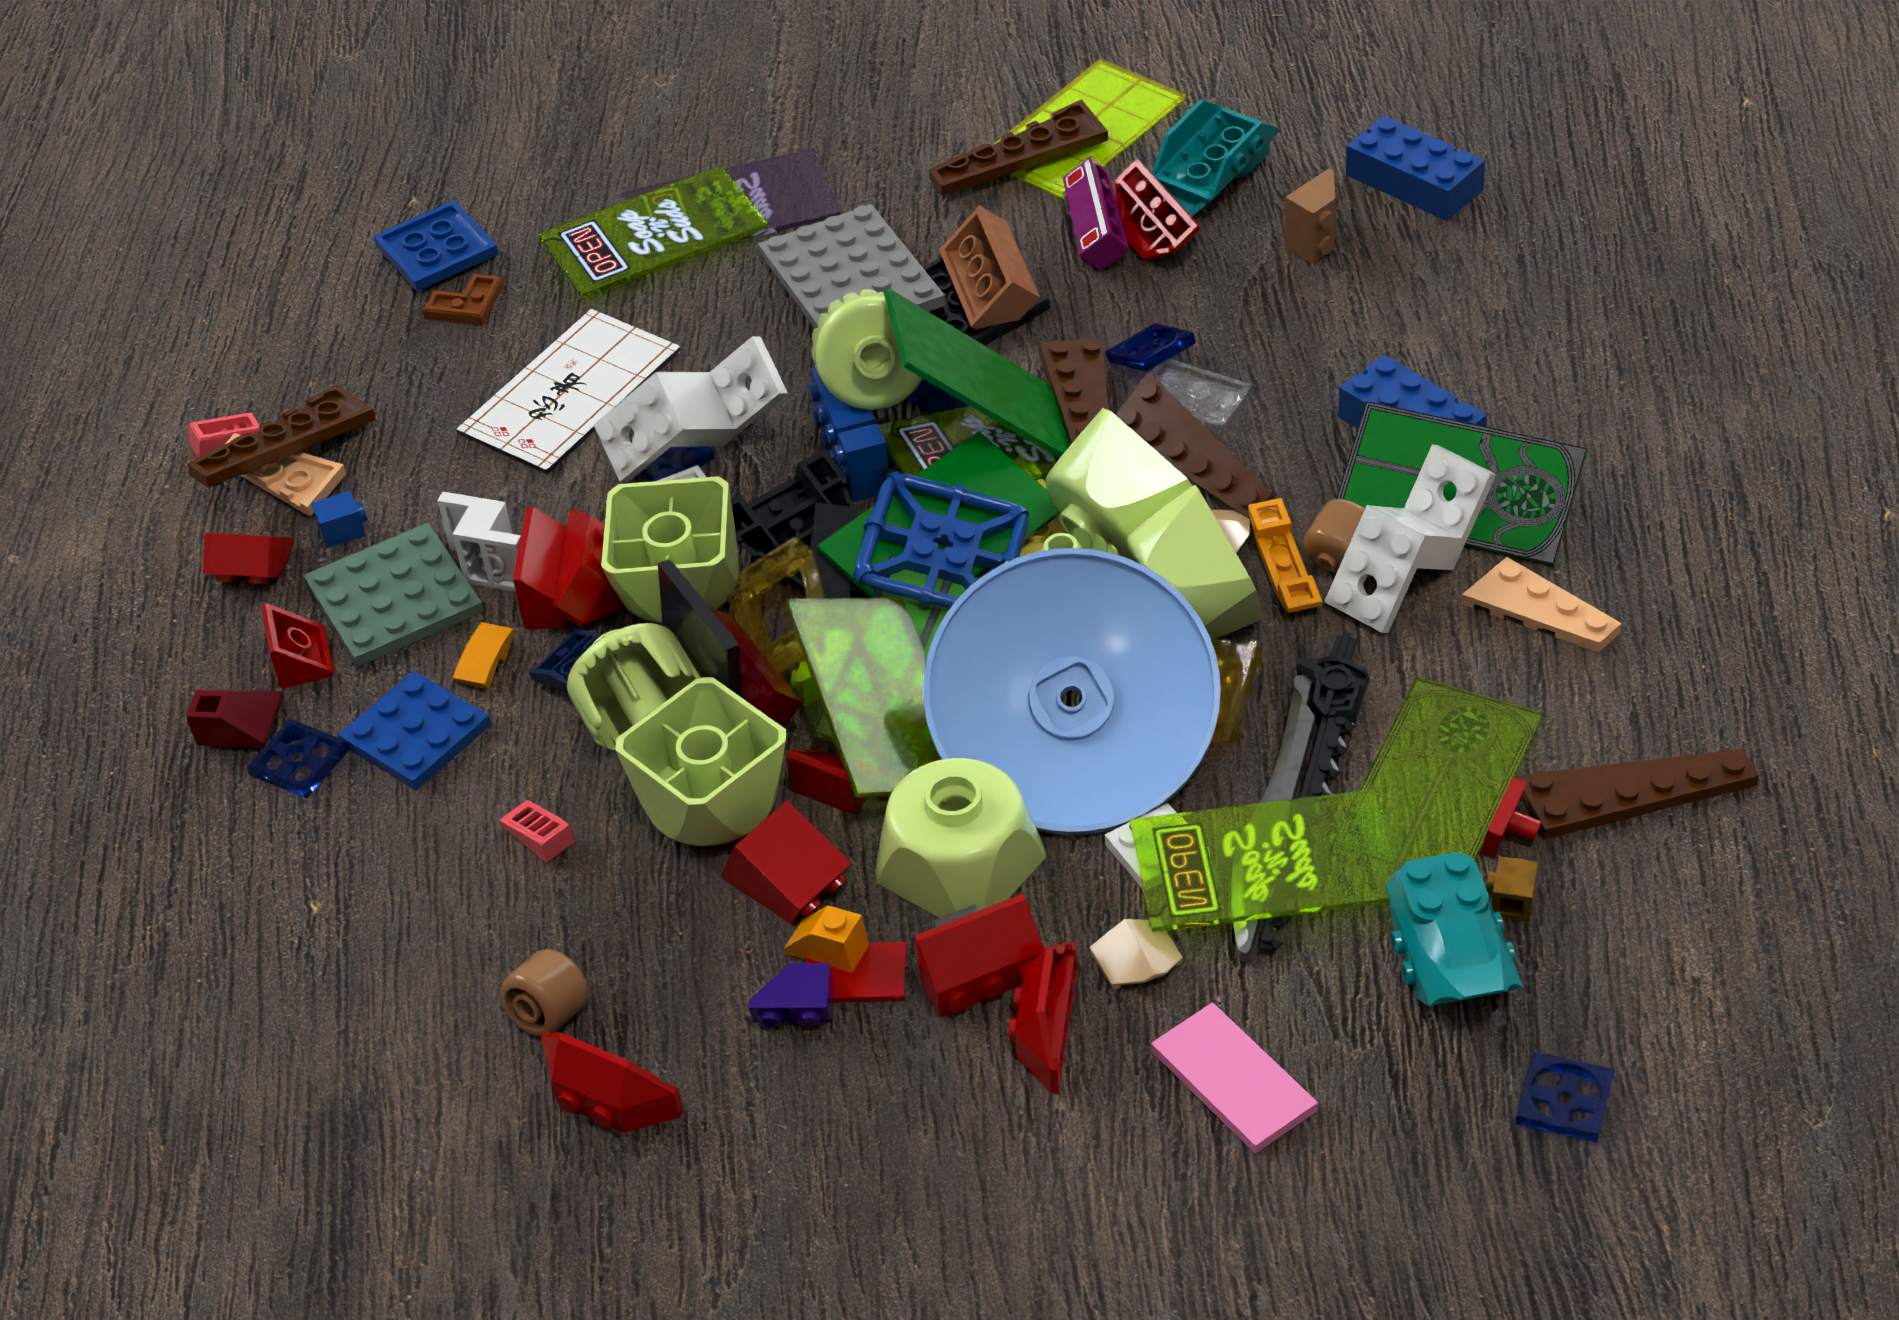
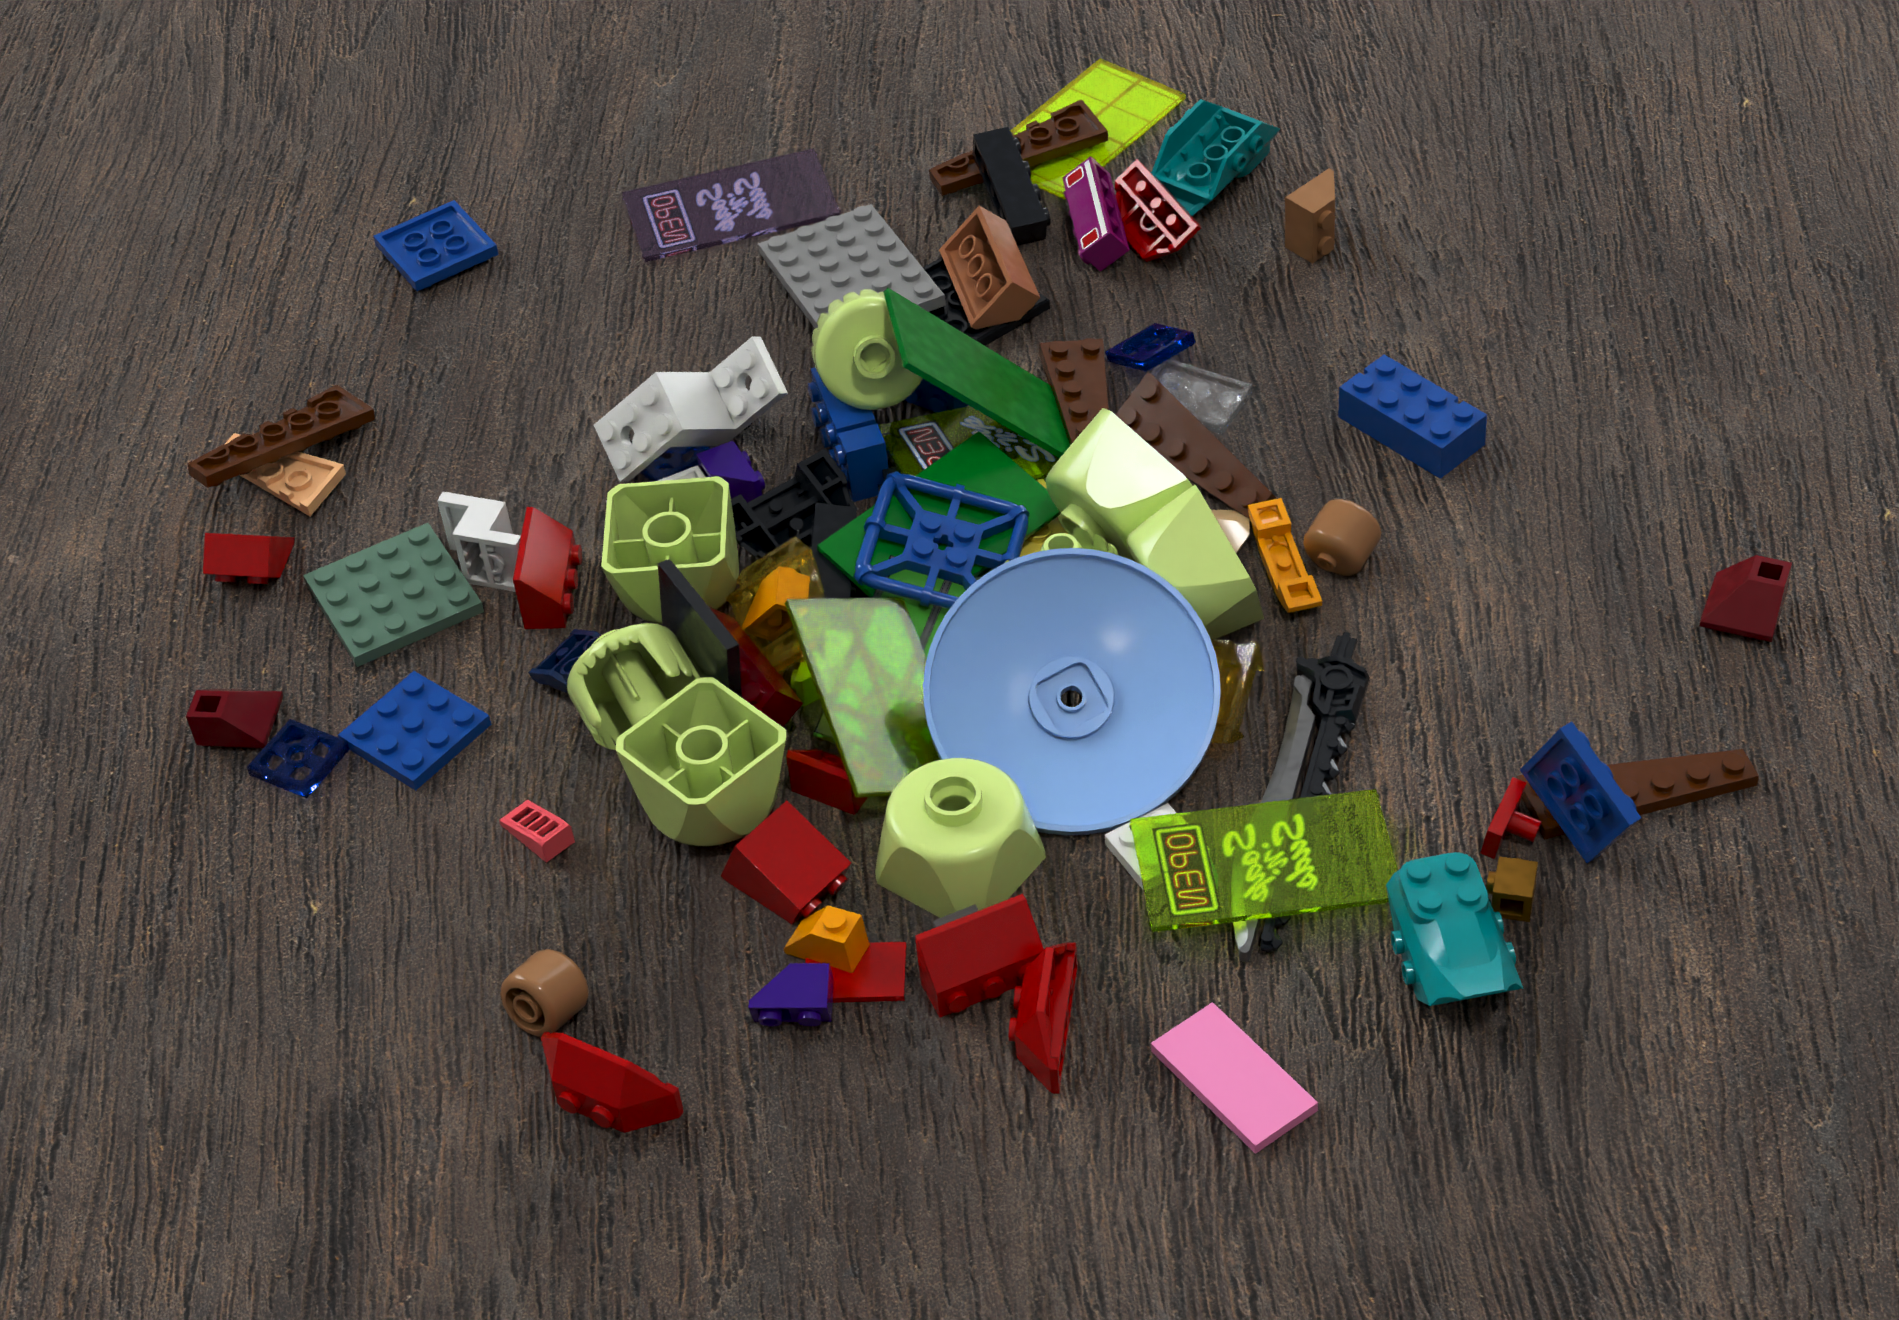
coral slope [189,412,260,458] -> none
red slope [261,603,334,689] -> none
blue brick [311,491,368,548] -> none
dark orange tile [423,274,504,325] -> none
light orange slope [453,622,516,689] -> none
white piece [456,309,681,475] -> none
clear neon green piece [539,165,768,299] -> none
red wedge [552,509,625,627] -> none
tan slope [1090,919,1183,989] -> none
white bracket [1324,445,1496,633] -> none
clear neon green piece [1331,676,1543,871] -> none
piece [1336,401,1588,567] -> none
blue piece [1346,115,1485,221] -> none
light nougat wing [1461,557,1622,653] -> none
clear blue piece [1515,1051,1615,1143] -> none
none -> dark purple slope [696,440,765,503]
none -> light orange slope [742,566,810,642]
none -> black brick [972,126,1051,246]
none -> blue plate [1520,721,1642,863]
none -> dark red slope [1699,555,1792,642]

